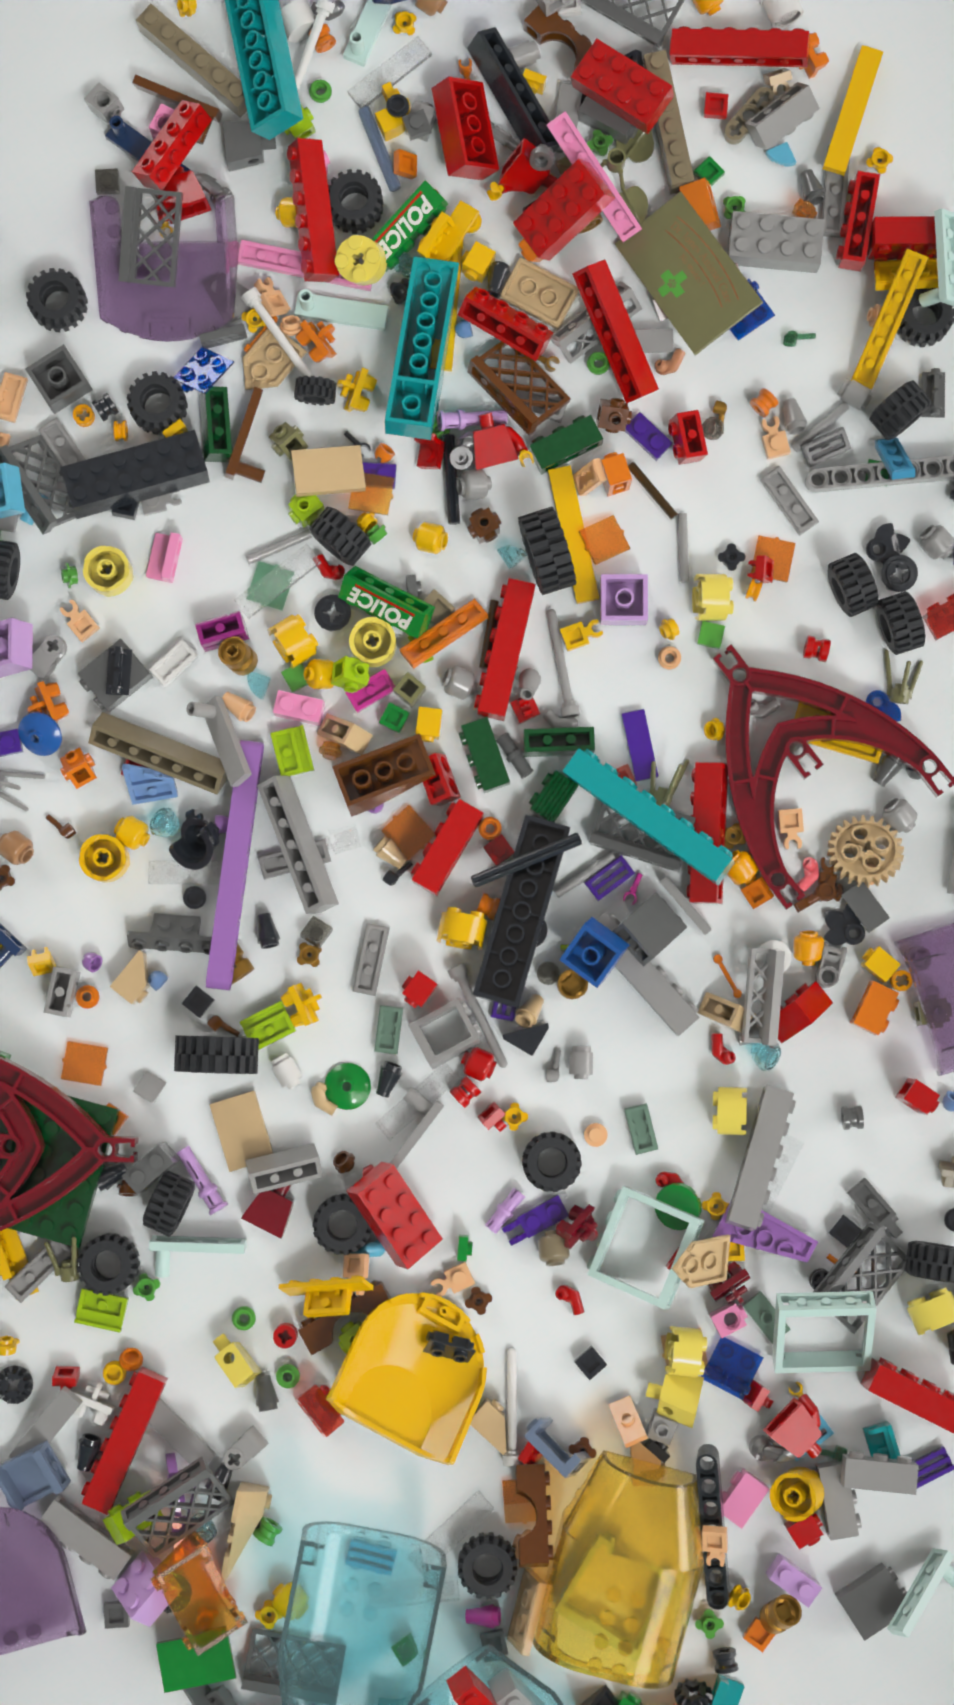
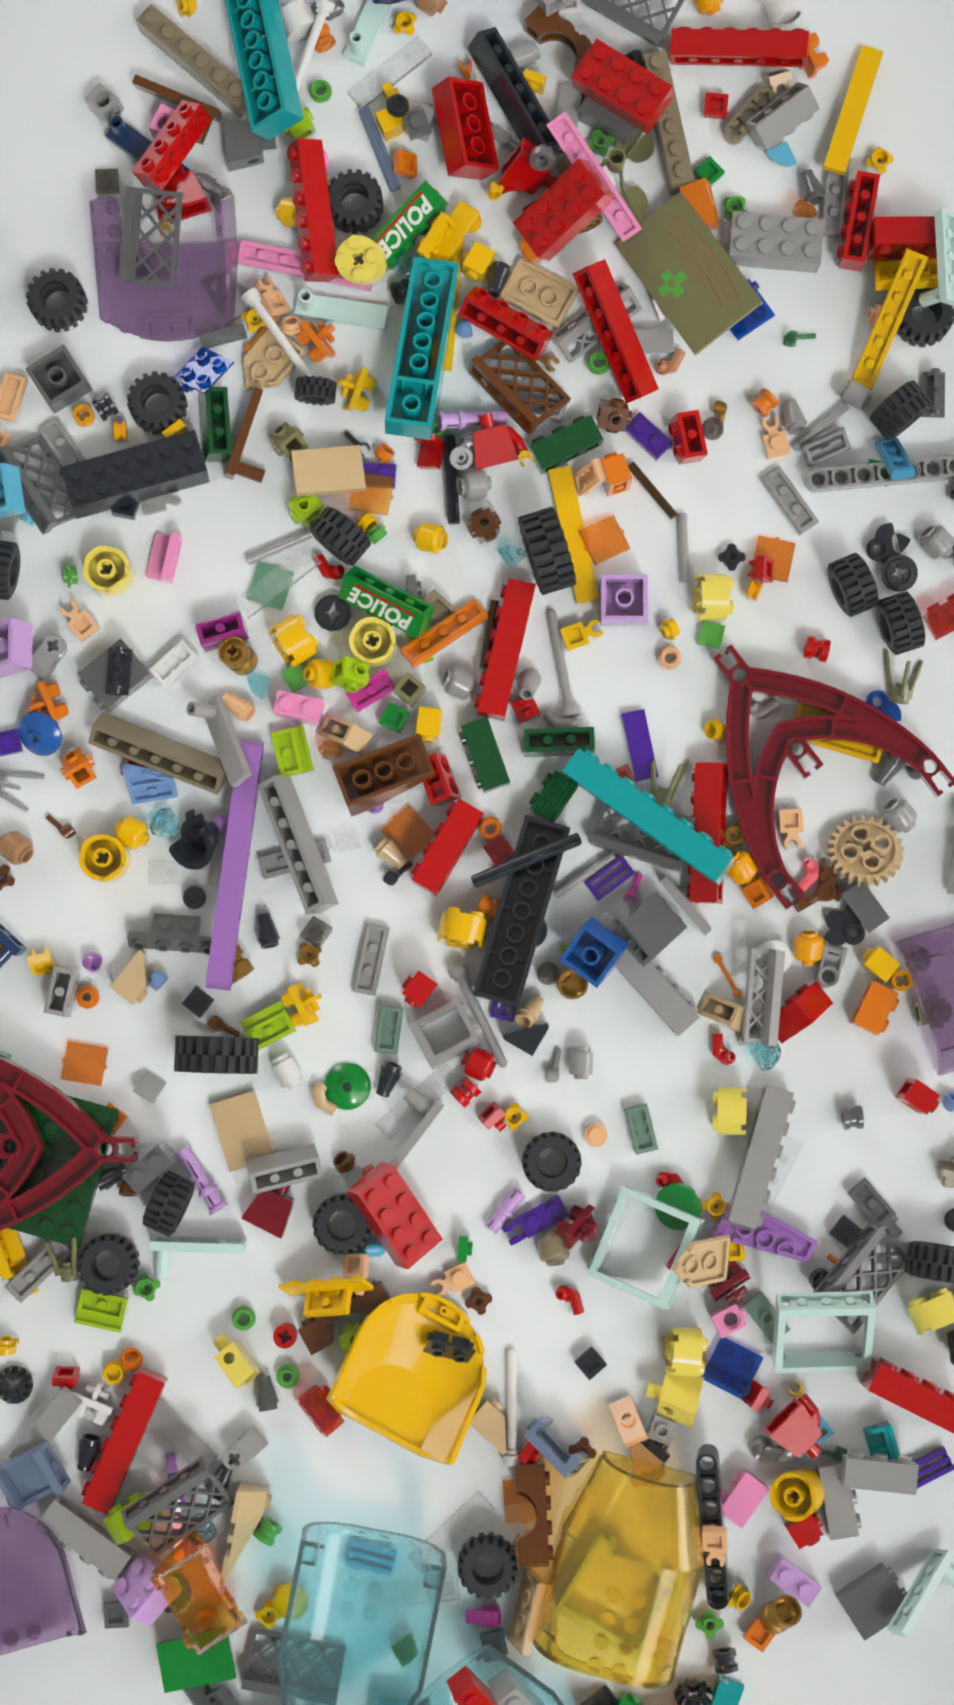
dark grey pin [496,733,534,779] -> none

